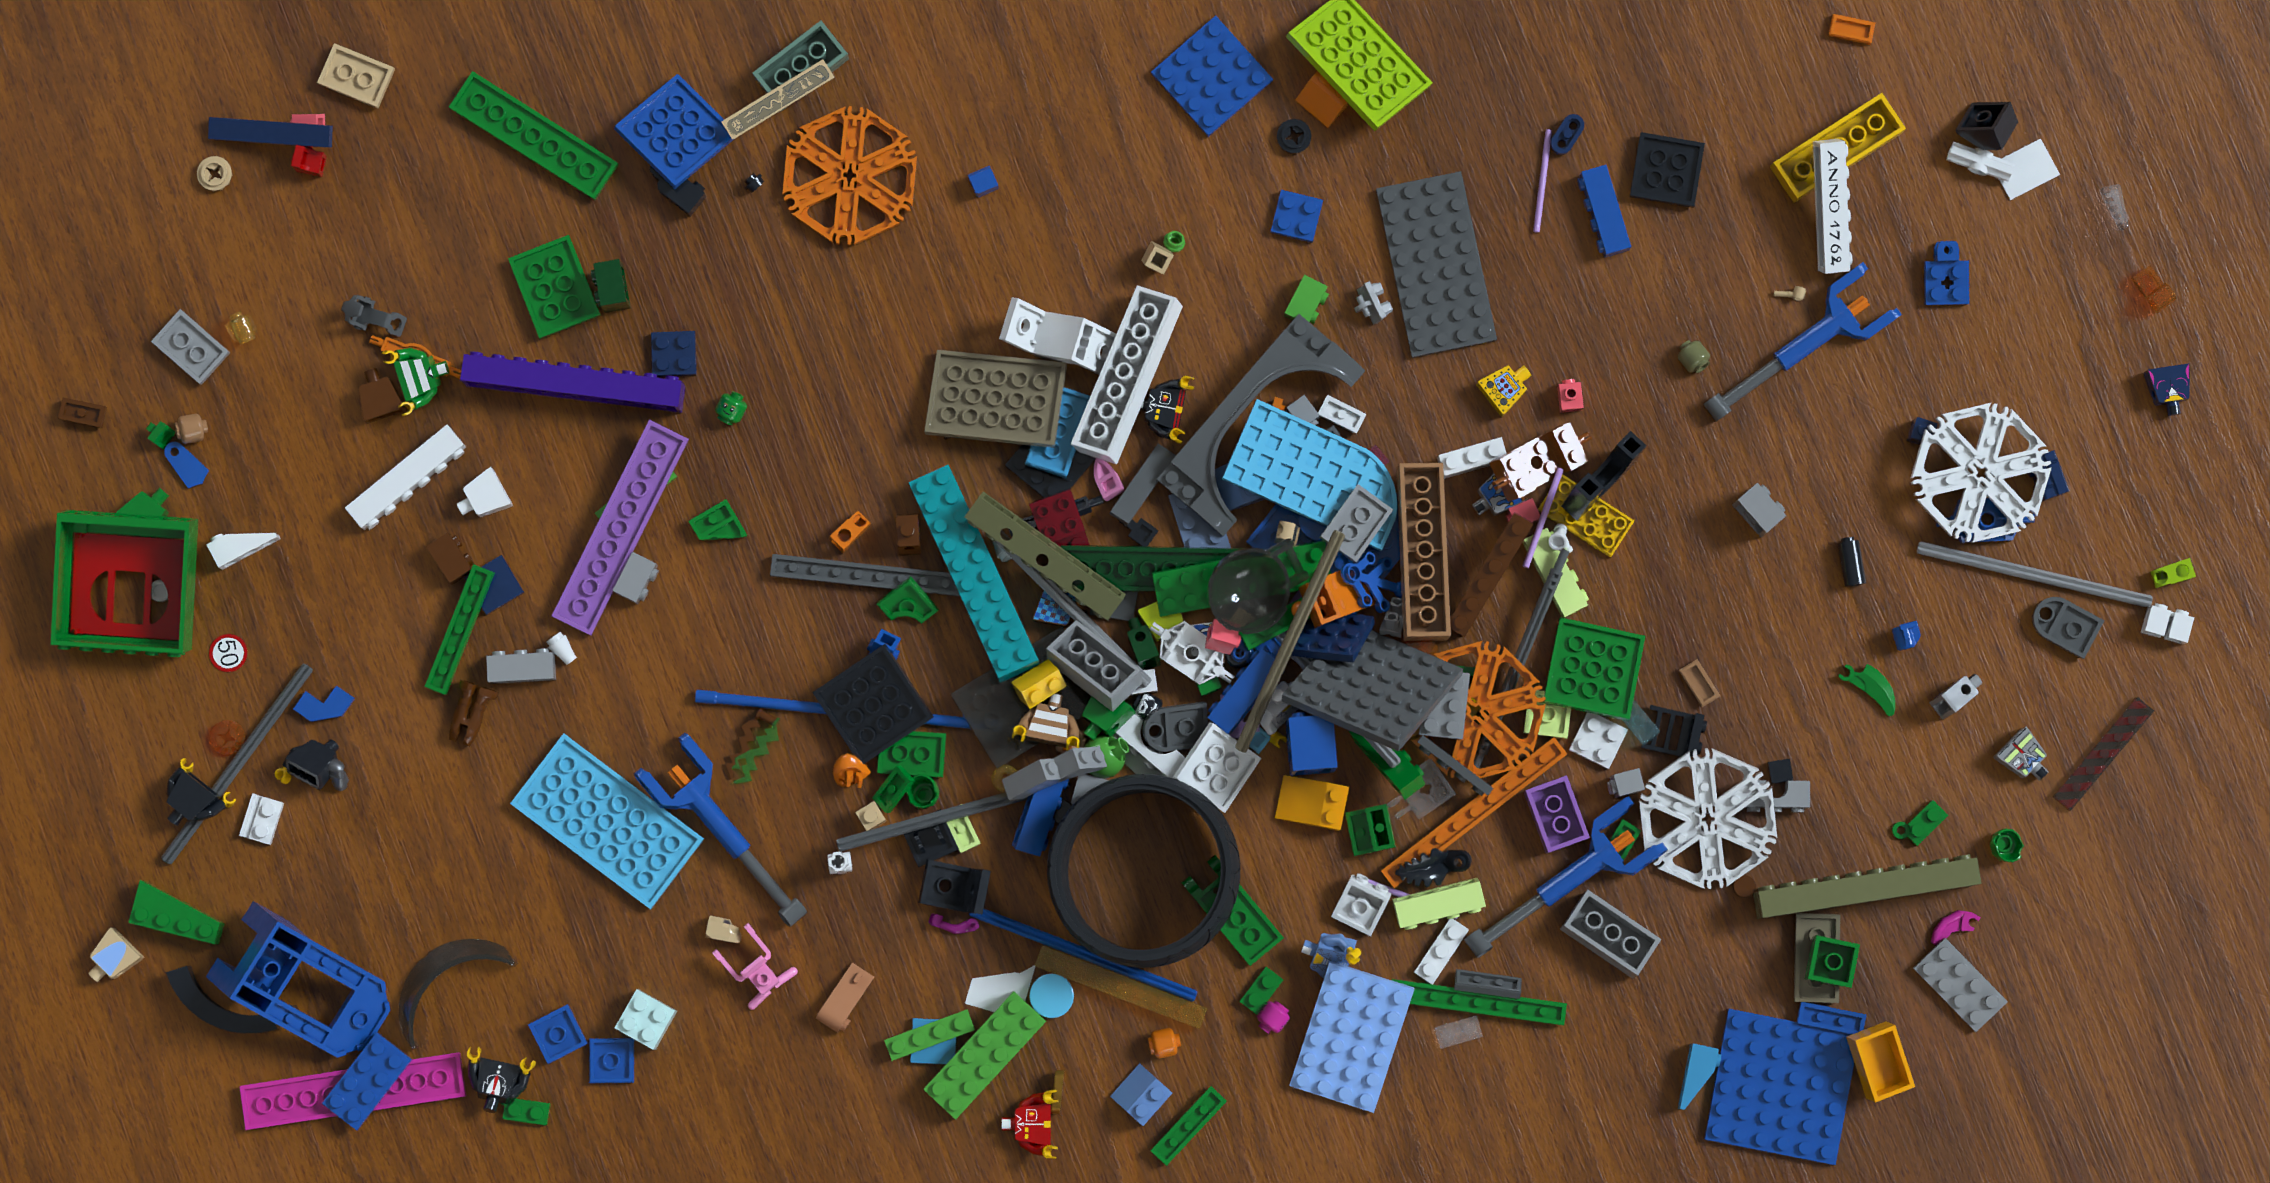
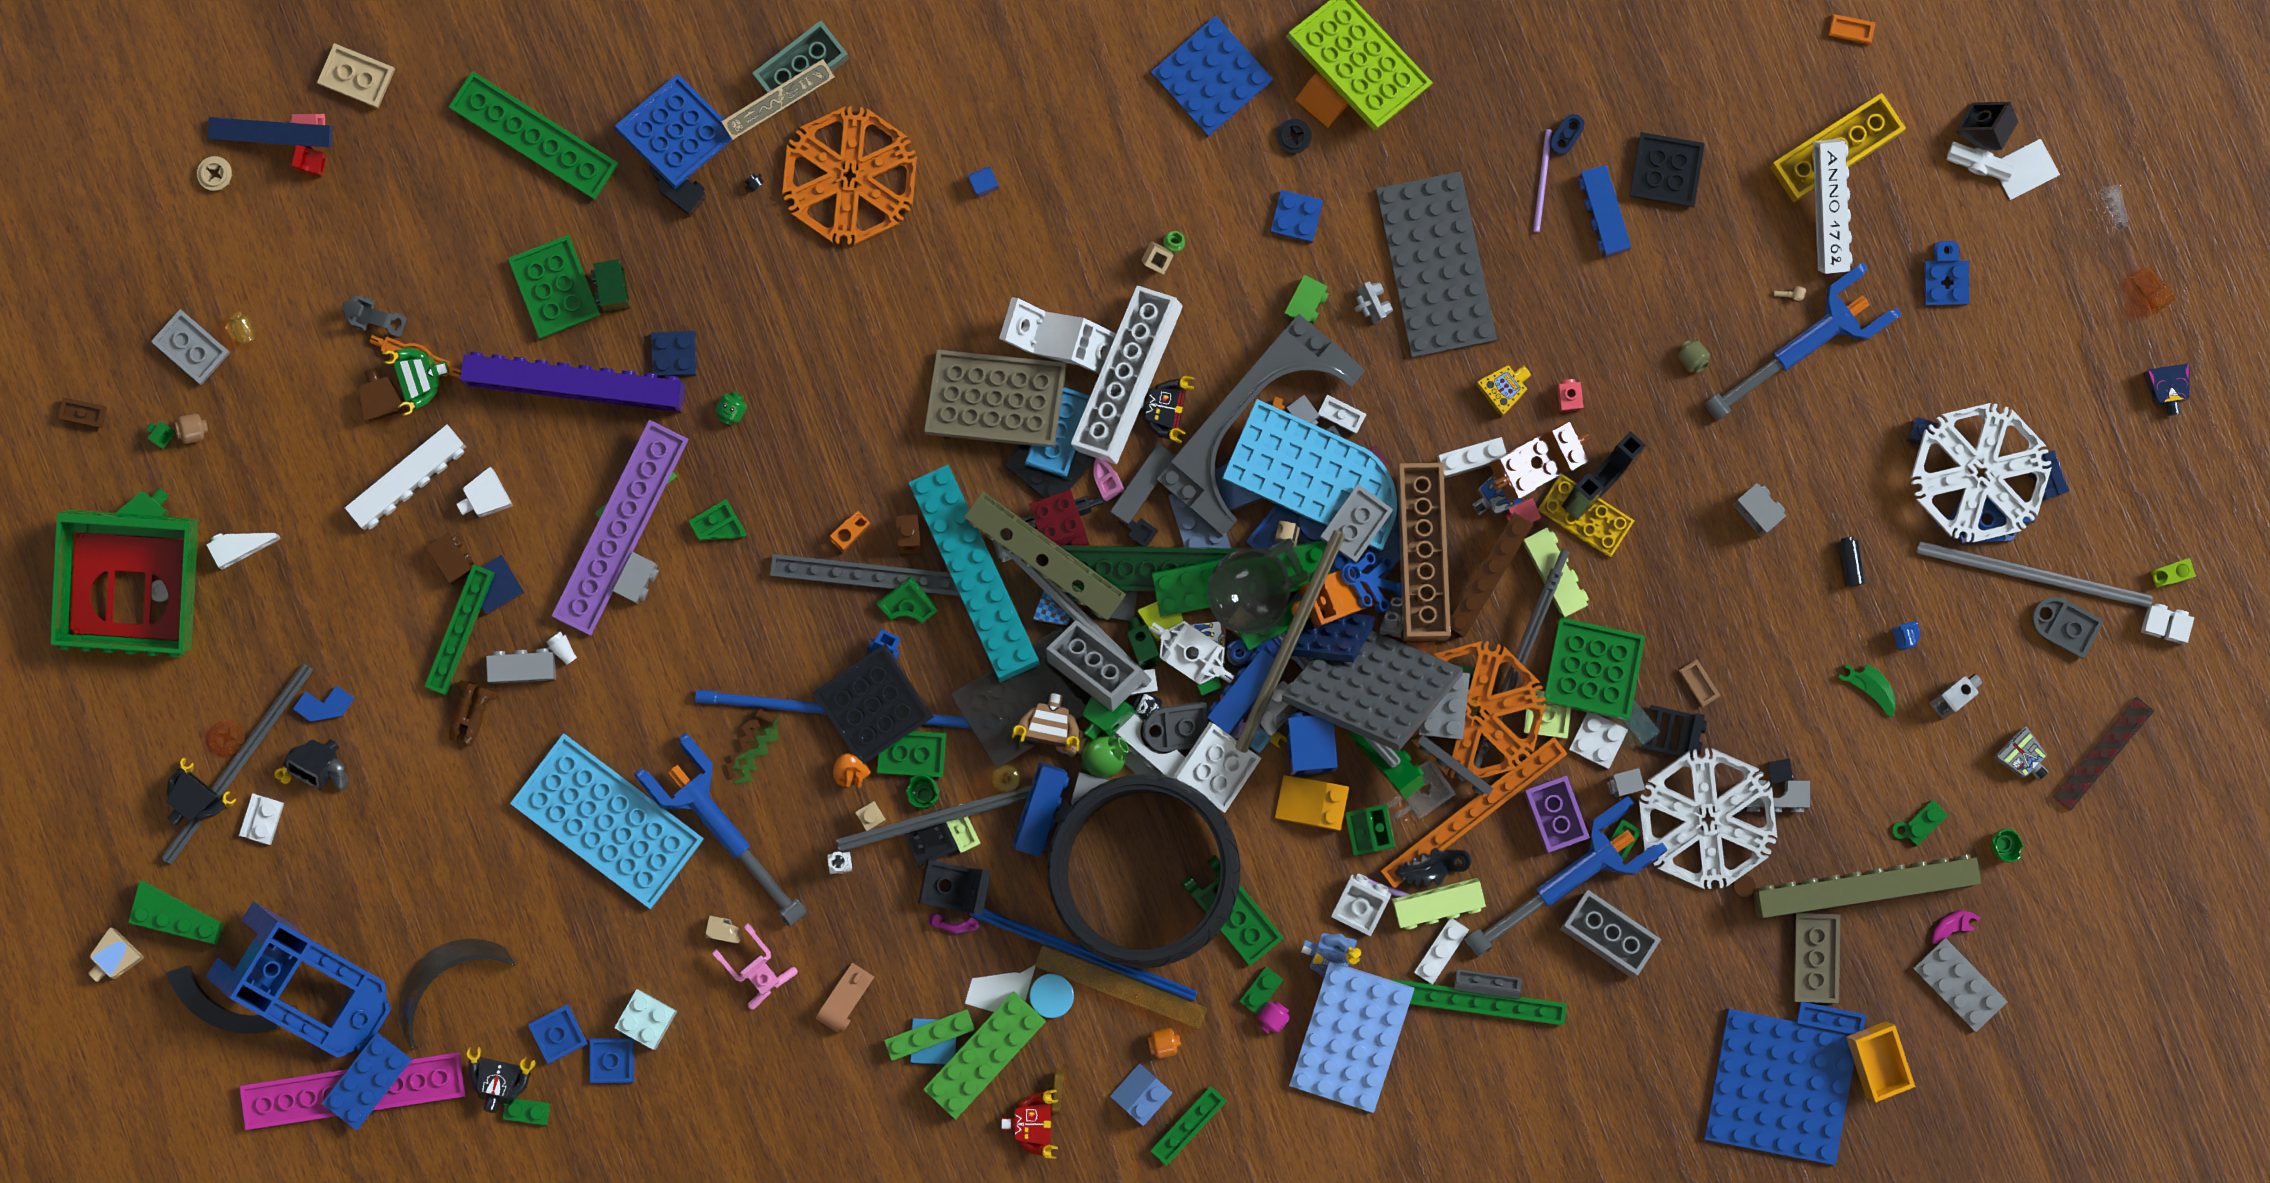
blue piece [164,442,209,488] -> none
sticker [209,634,247,672] -> none
green plate [872,766,915,813] -> none
light grey arch [1002,746,1107,800] -> none
yellow brick [1011,659,1067,709] -> none
coral brick [1205,619,1241,655] -> none
clear plate [1434,1015,1483,1049] -> none
lavender axle [1523,468,1563,568] -> none
white piece [1549,524,1573,553] -> none
dark azure slope [1677,1043,1721,1110] -> none
green brick [1804,935,1860,988] -> none

